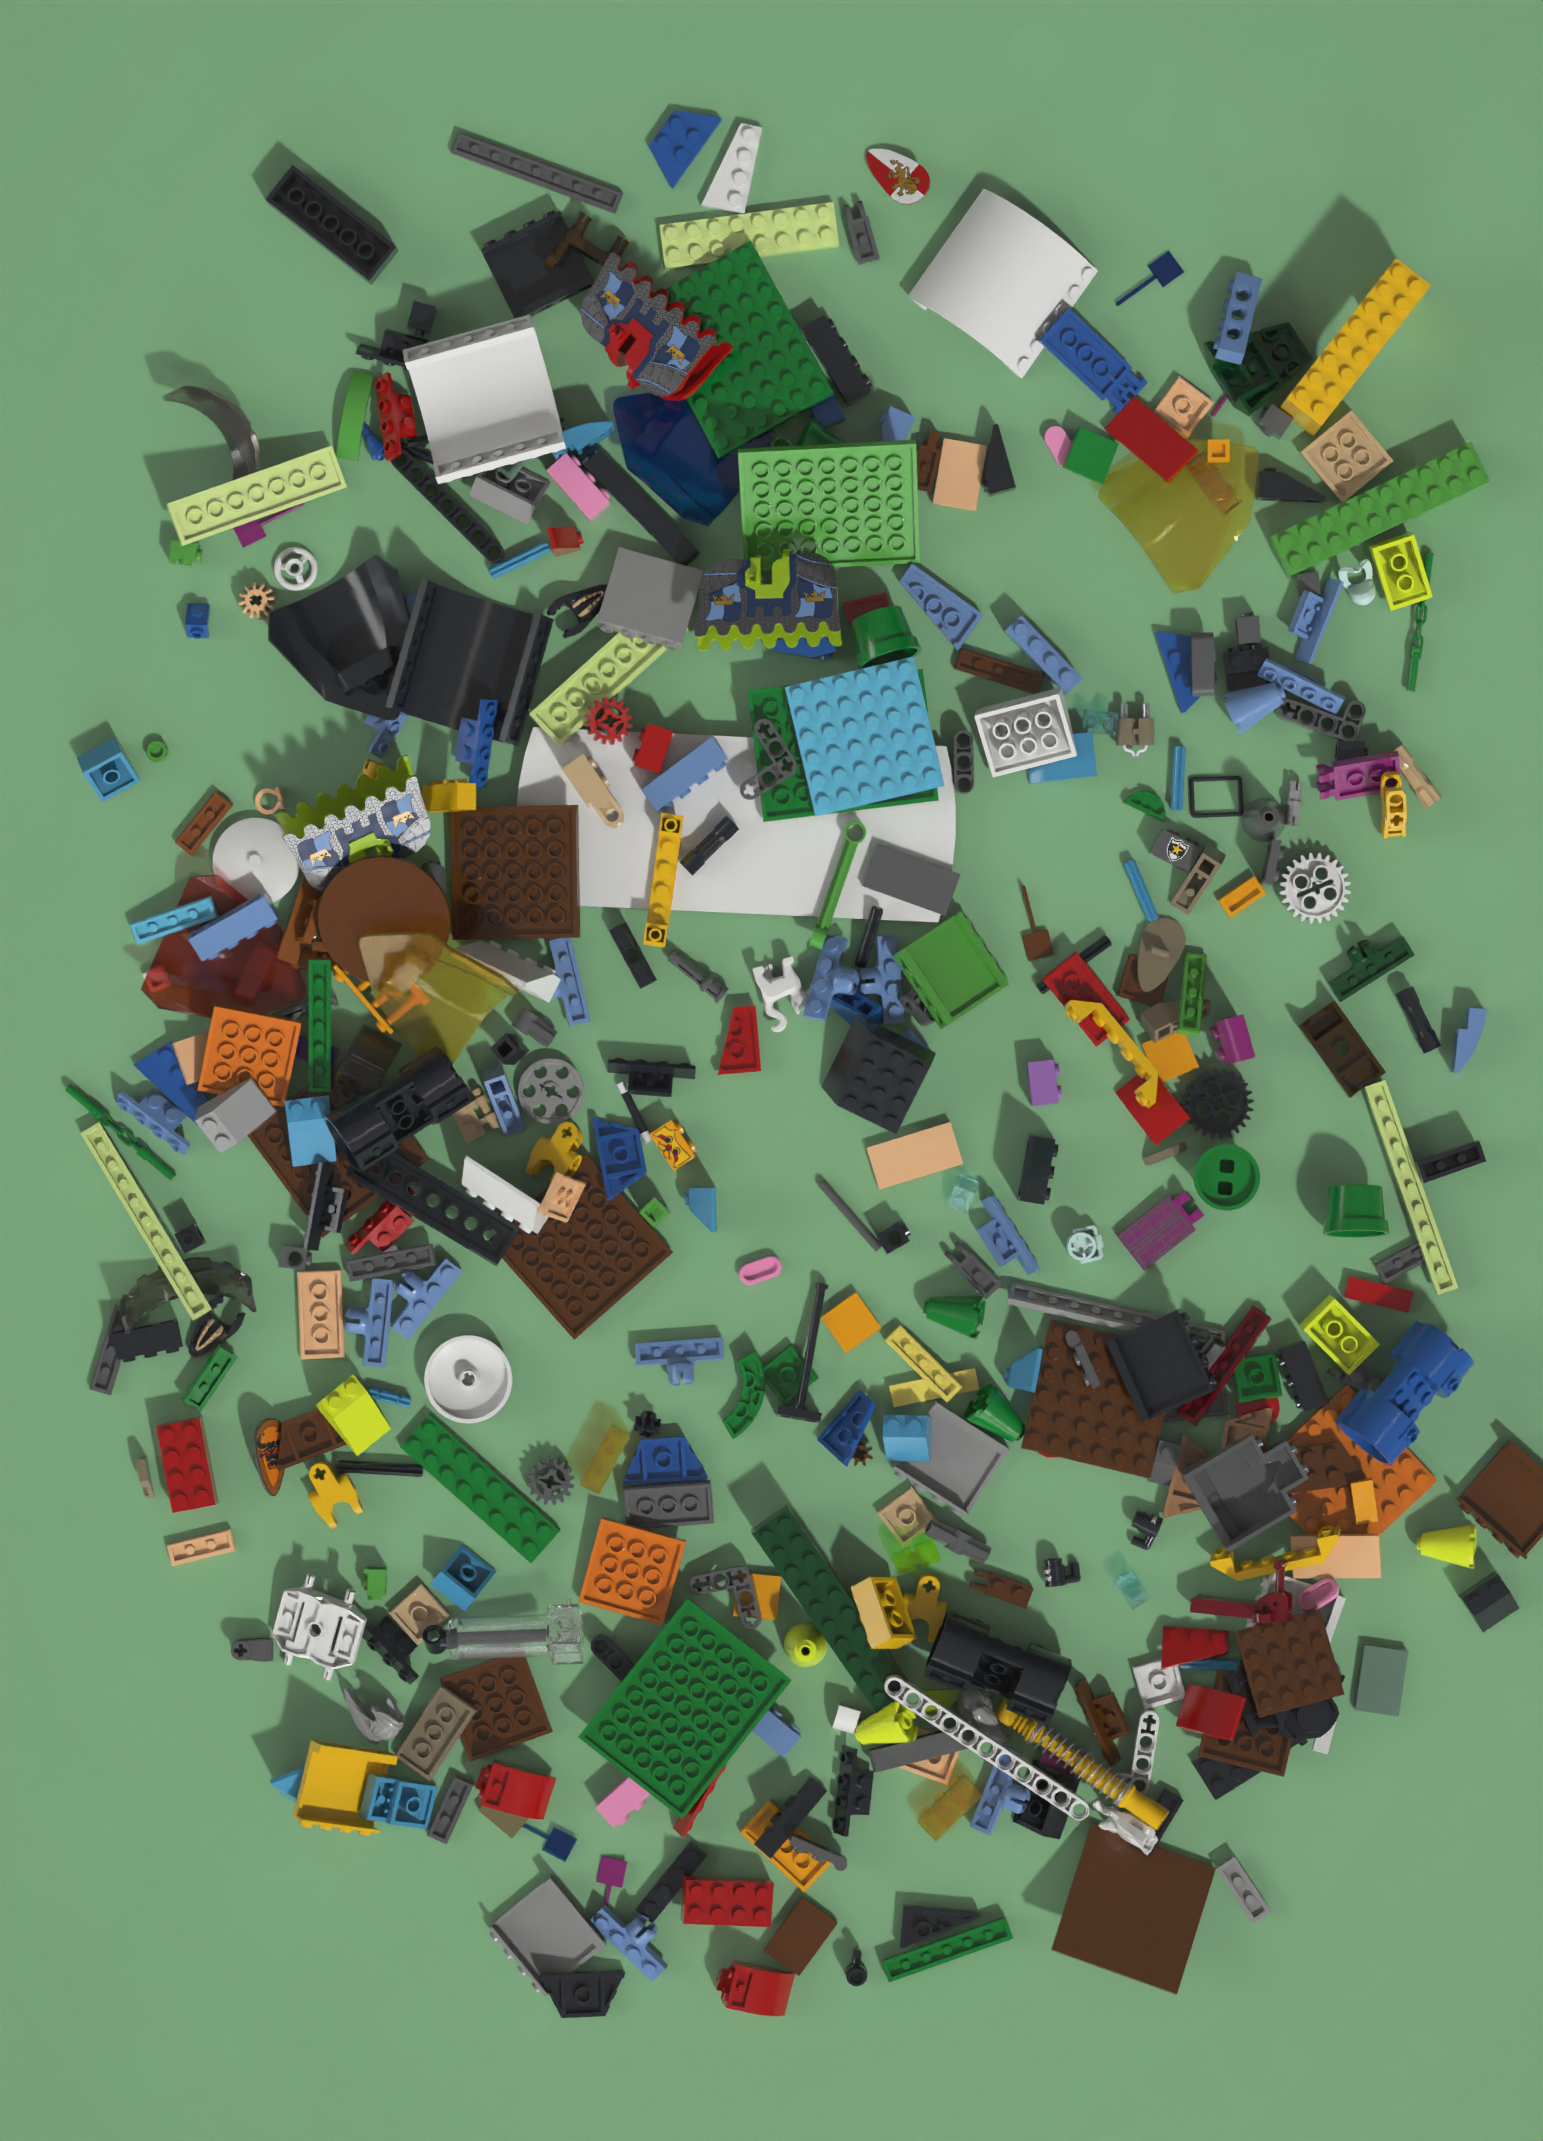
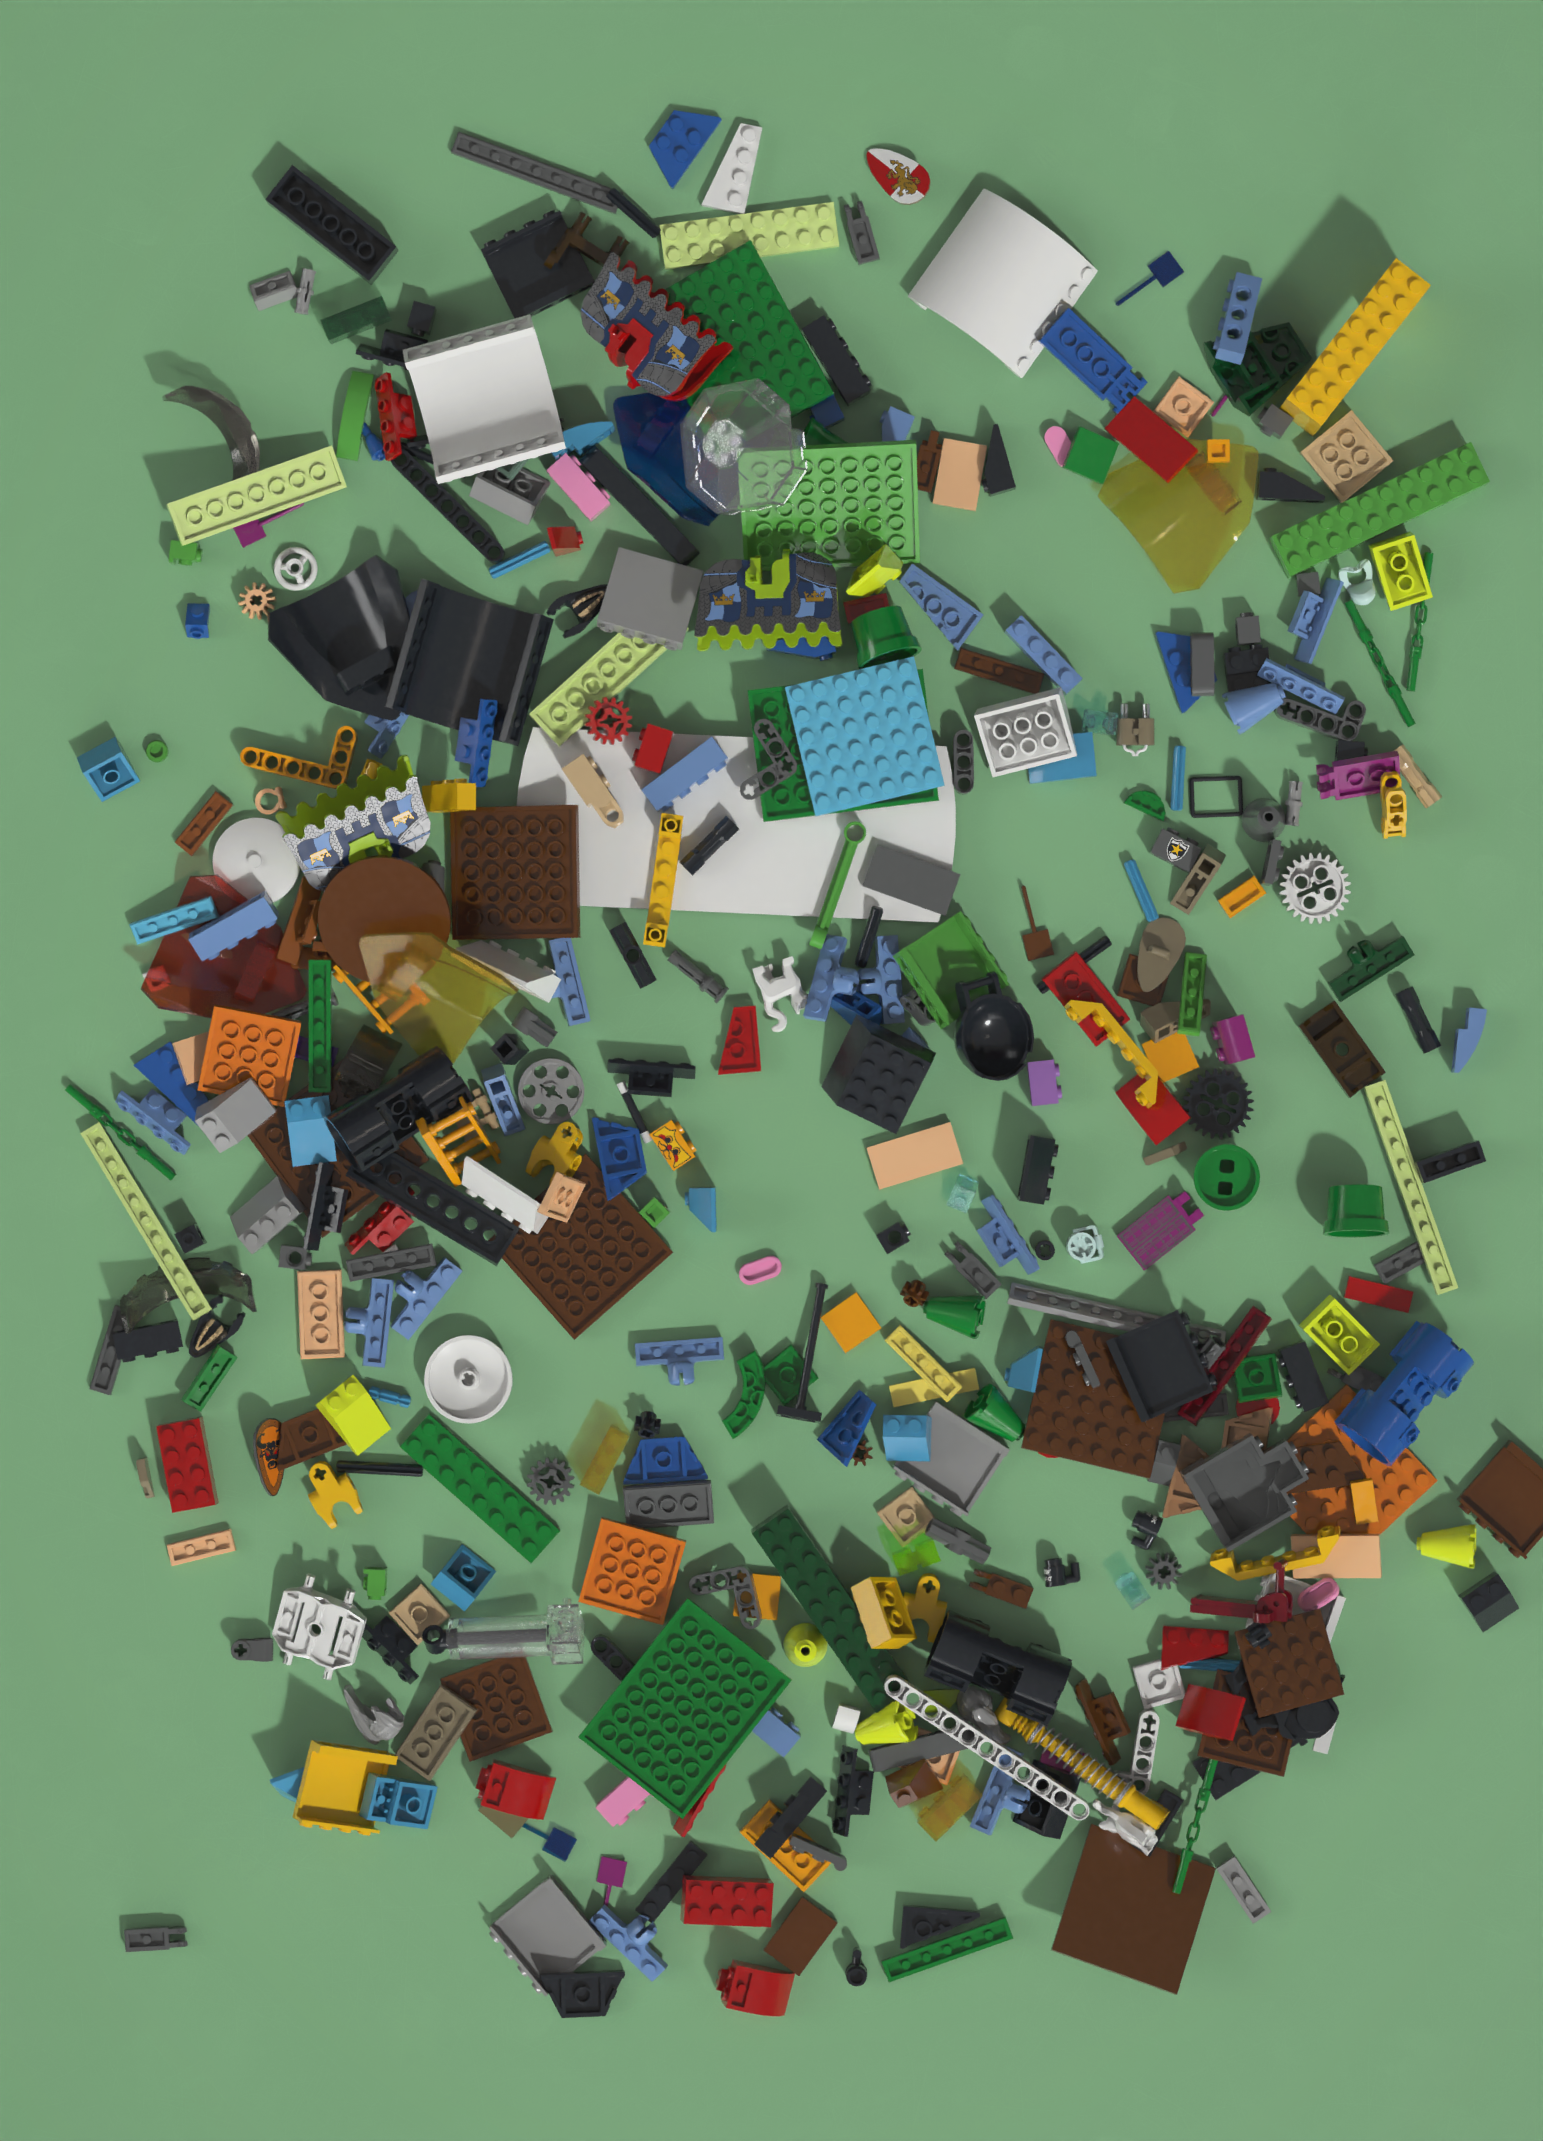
dark grey tile [427,1774,474,1844] -> none
dark grey bar [818,1180,882,1252] -> none
sand green tile [1354,1644,1408,1717] -> none
none -> dark grey hinge [124,1926,188,1952]
none -> light grey slope [230,1175,307,1254]
none -> light orange beam [240,726,358,789]
none -> light grey slope [249,271,298,311]
none -> light grey pin [294,268,316,315]
none -> clear green brick [321,296,392,344]
none -> light orange fence [415,1096,501,1187]
none -> black axle [606,188,661,238]
none -> clear windscreen [680,378,808,515]
none -> neon yellow slope [846,544,903,597]
none -> reddish brown slope [885,1758,943,1808]
none -> reddish brown gear [900,1280,929,1307]
none -> black windscreen [954,971,1034,1081]
none -> black bush [1035,1240,1055,1260]
none -> dark grey gear [1145,1552,1182,1590]
none -> green piece [1172,1759,1218,1894]
none -> black gear [1245,1622,1272,1649]
none -> green piece [1344,600,1416,728]

